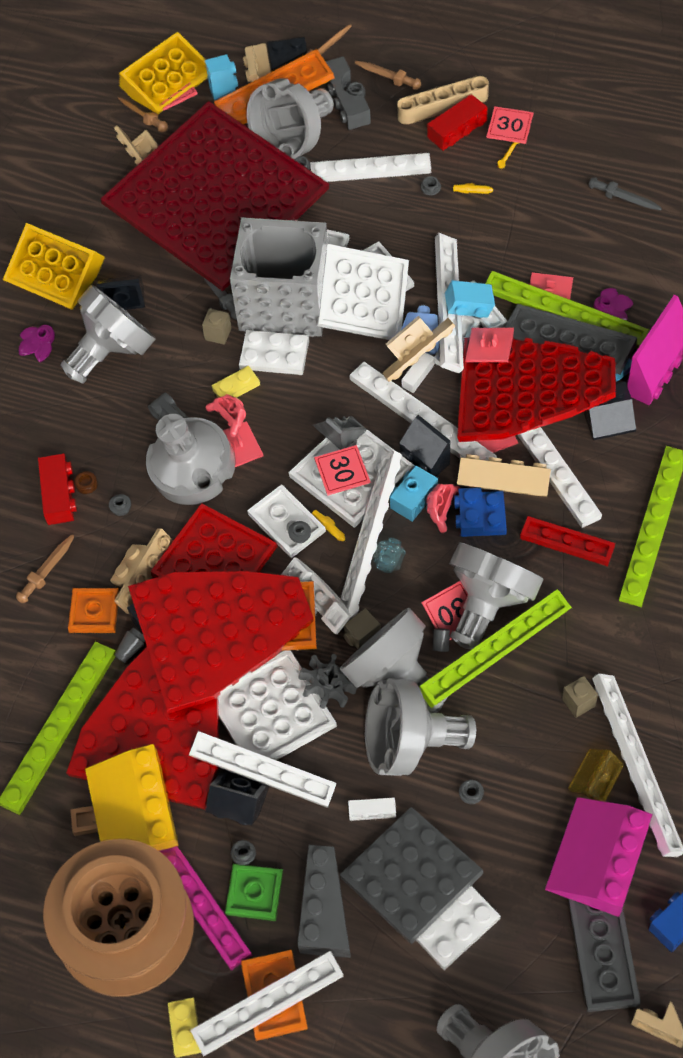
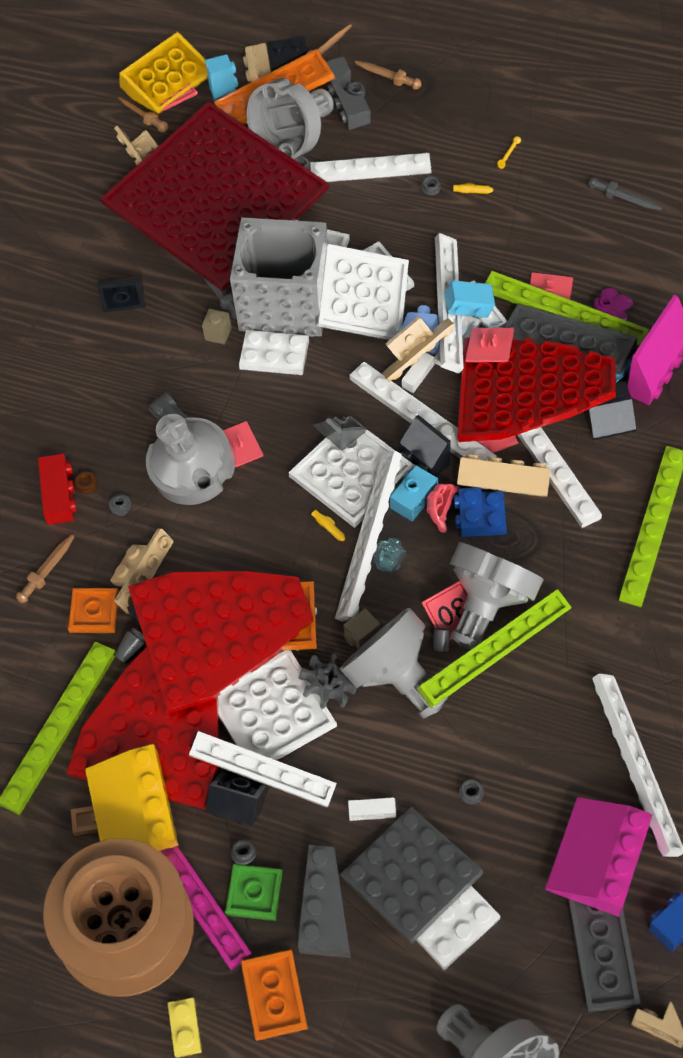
yellow slope [3,223,105,310] -> none
magenta plate [19,325,55,363] -> none
light grey piece [60,284,156,384] -> none
red plate [150,503,277,578] -> none
white plate [190,951,343,1056] -> none
coral piece [206,394,246,437] -> none
light yellow plate [212,366,260,398] -> none
white plate [247,484,326,558] -> none
white slope [281,557,351,634] -> none
dark grey plate [288,521,311,543] -> none
coral piece [314,445,371,496] -> none
light grey piece [365,678,476,776] -> none
tan beam [397,76,489,124] -> none
red brick [427,94,487,151] -> none
coral piece [487,107,533,144] -> none
red plate [520,516,616,566] -> none
dark tan brick [562,676,598,718] -> none
clear yellow panel [568,749,624,802] -> none

